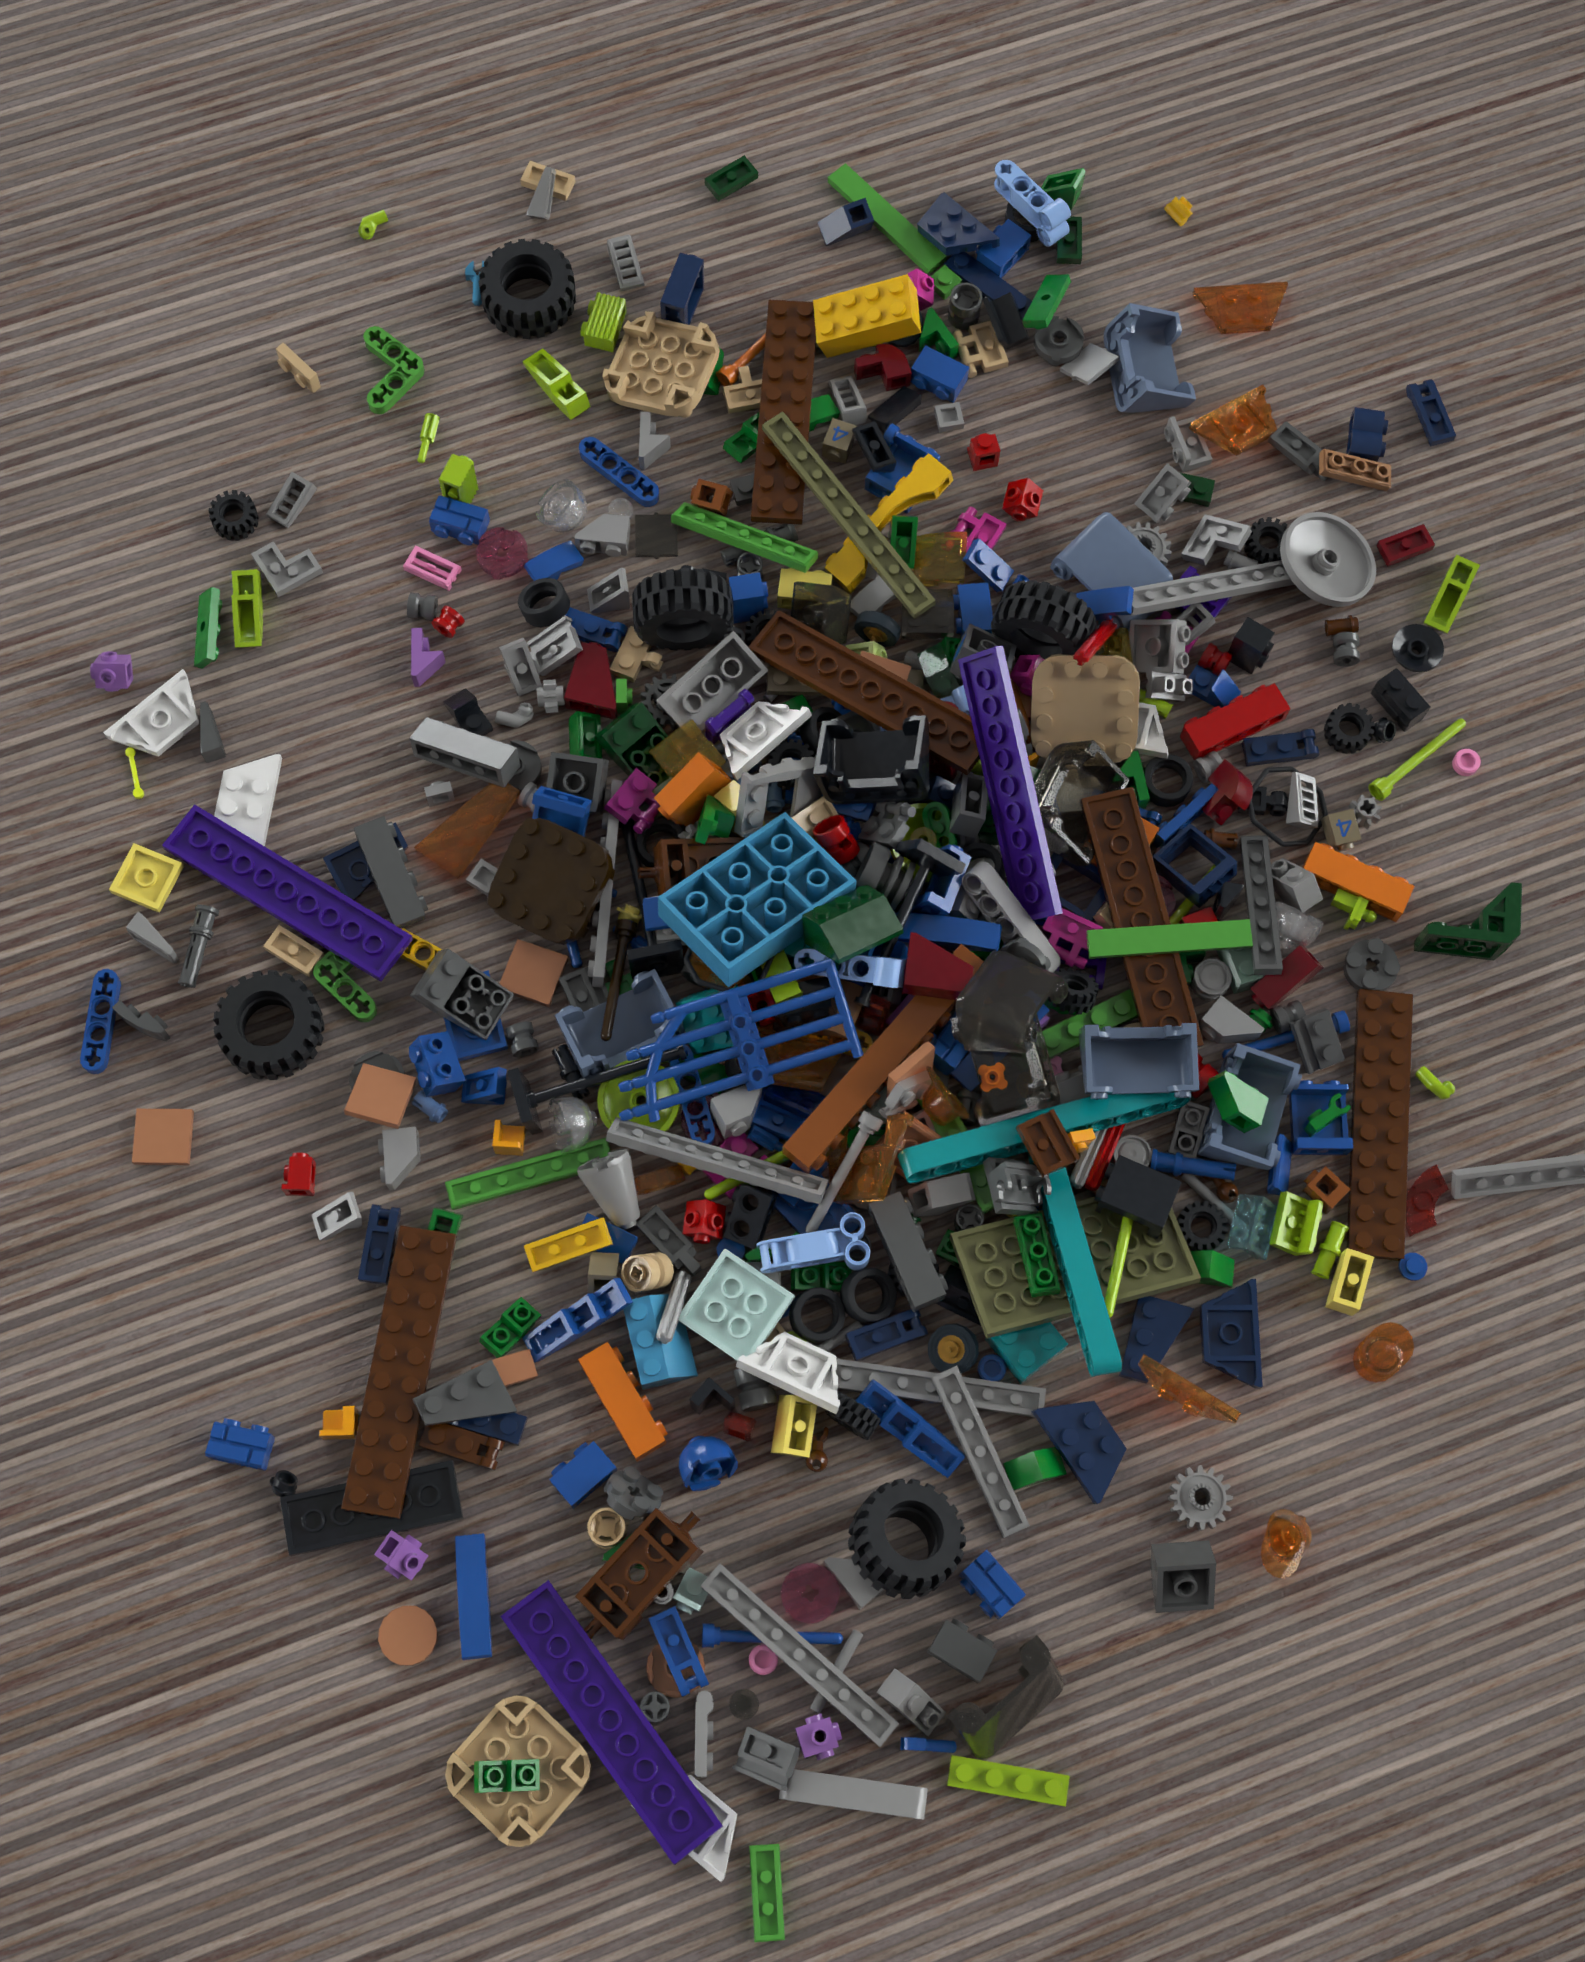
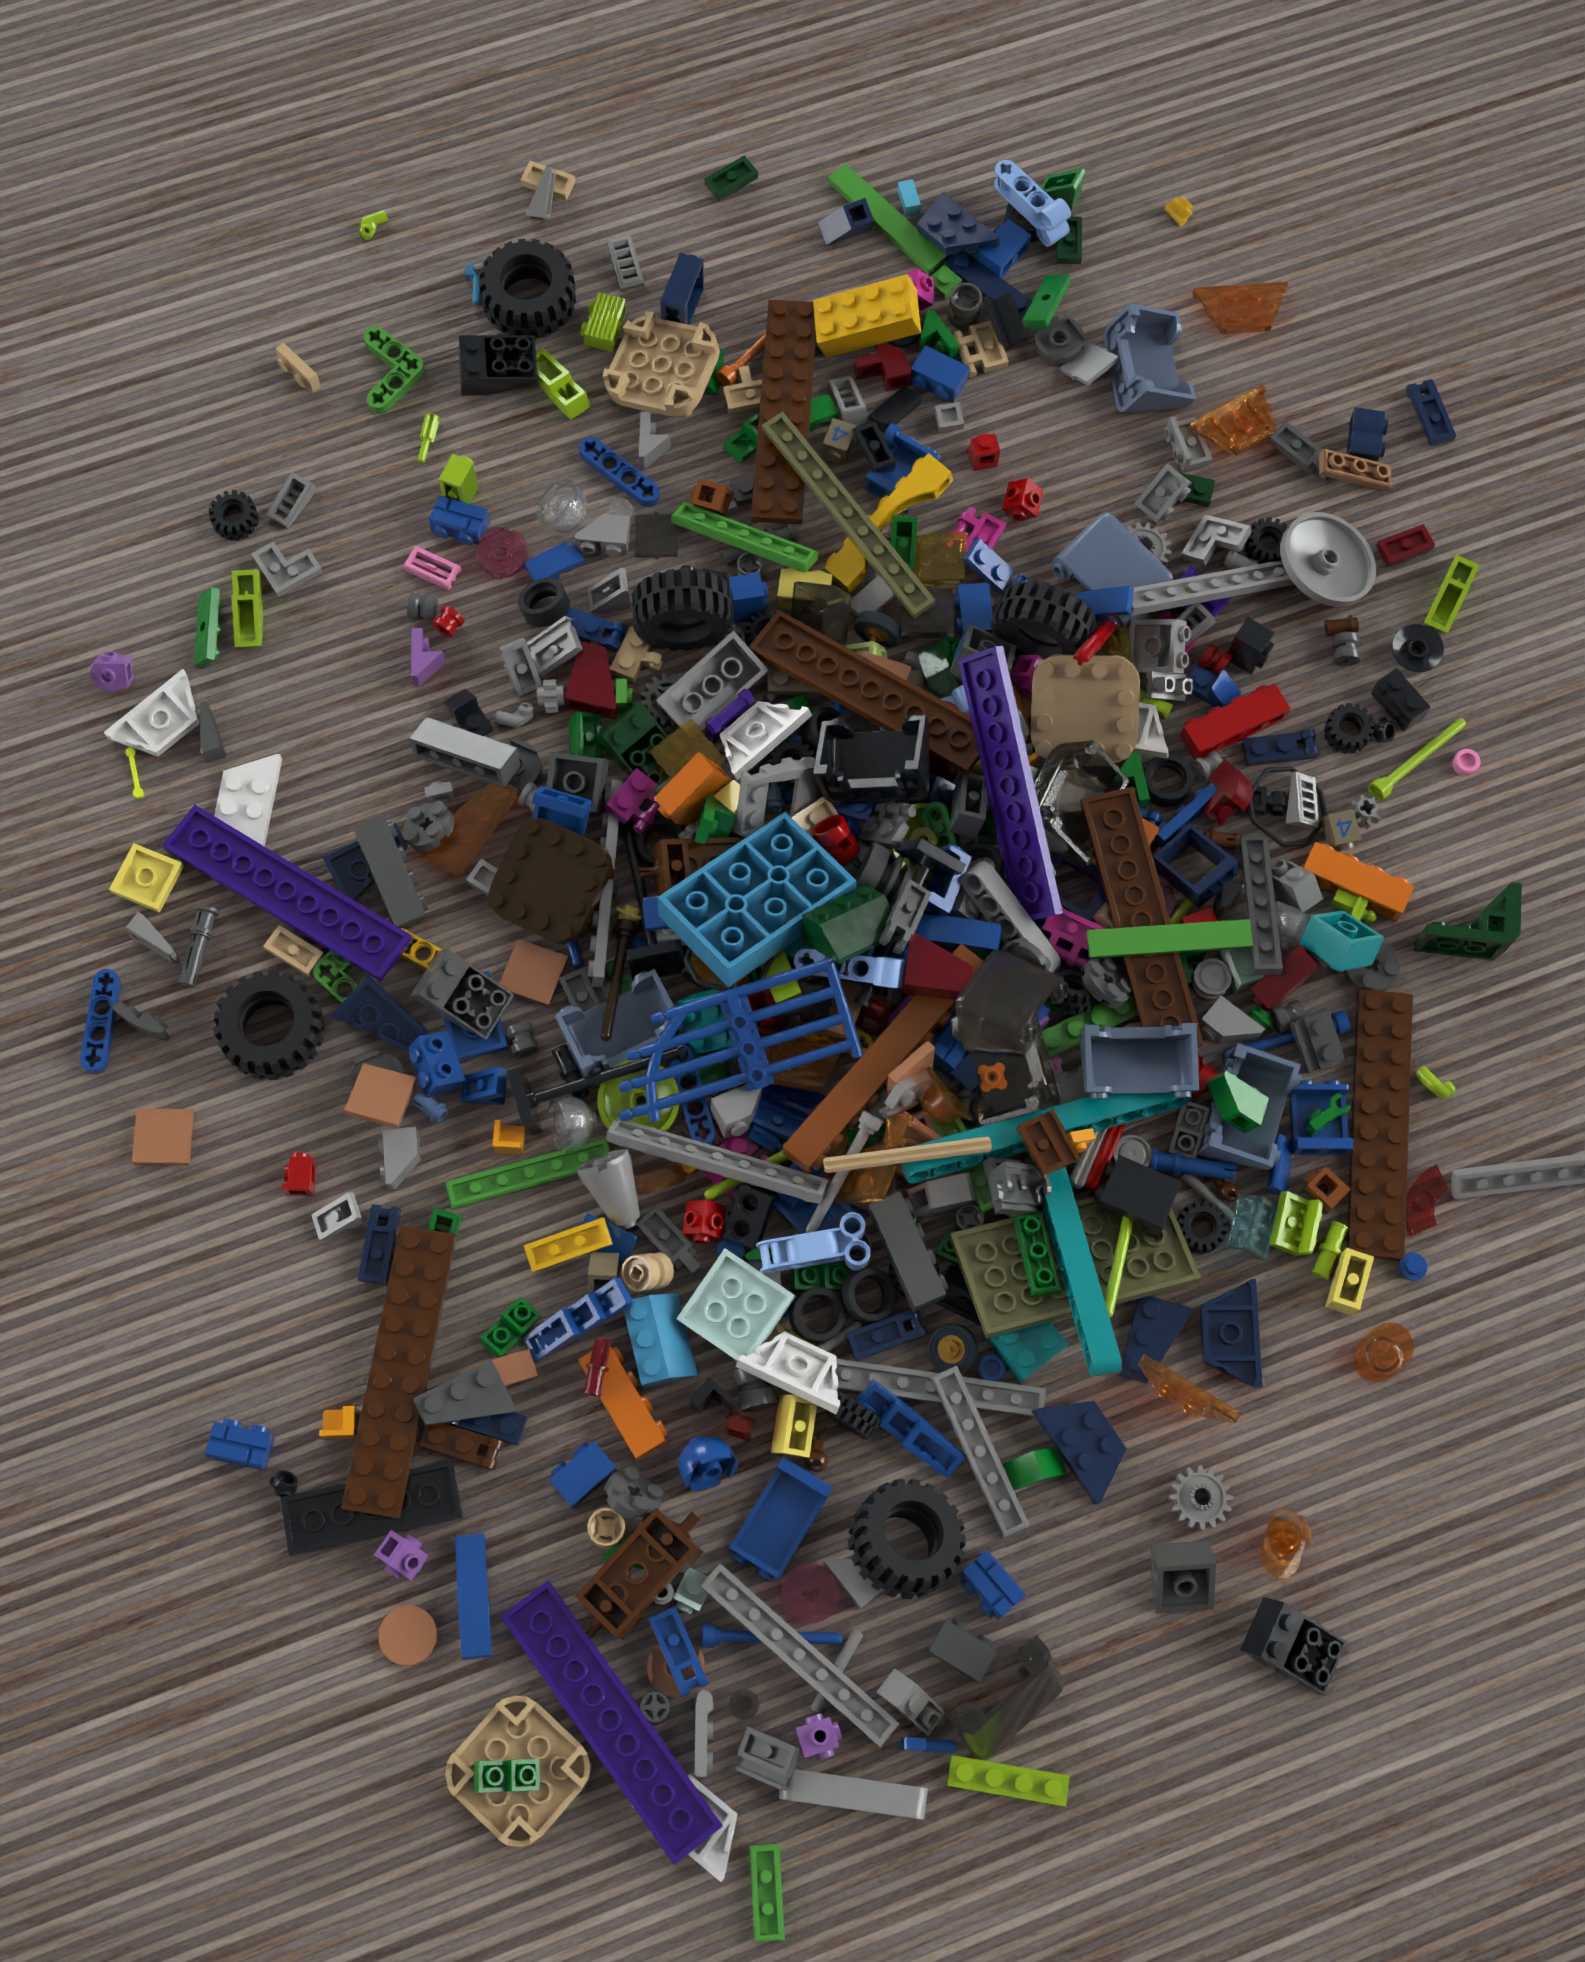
light grey axle [656,1271,692,1344] -> none
bright pink tile [749,1644,778,1675] -> none
green slope [1190,1250,1235,1288] -> none
none -> dark blue wing [330,975,429,1052]
none -> dark grey plate [403,801,455,852]
none -> black slope [458,335,538,396]
none -> dark red axle [583,1338,611,1397]
none -> blue panel [728,1457,833,1582]
none -> tan axle [823,1137,992,1173]
none -> dark grey hinge [879,879,932,955]
none -> medium azure piece [897,179,921,216]
none -> dark grey plate [1081,958,1132,1008]
none -> black slope [1240,1597,1347,1696]
none -> teal brick [1299,910,1384,972]

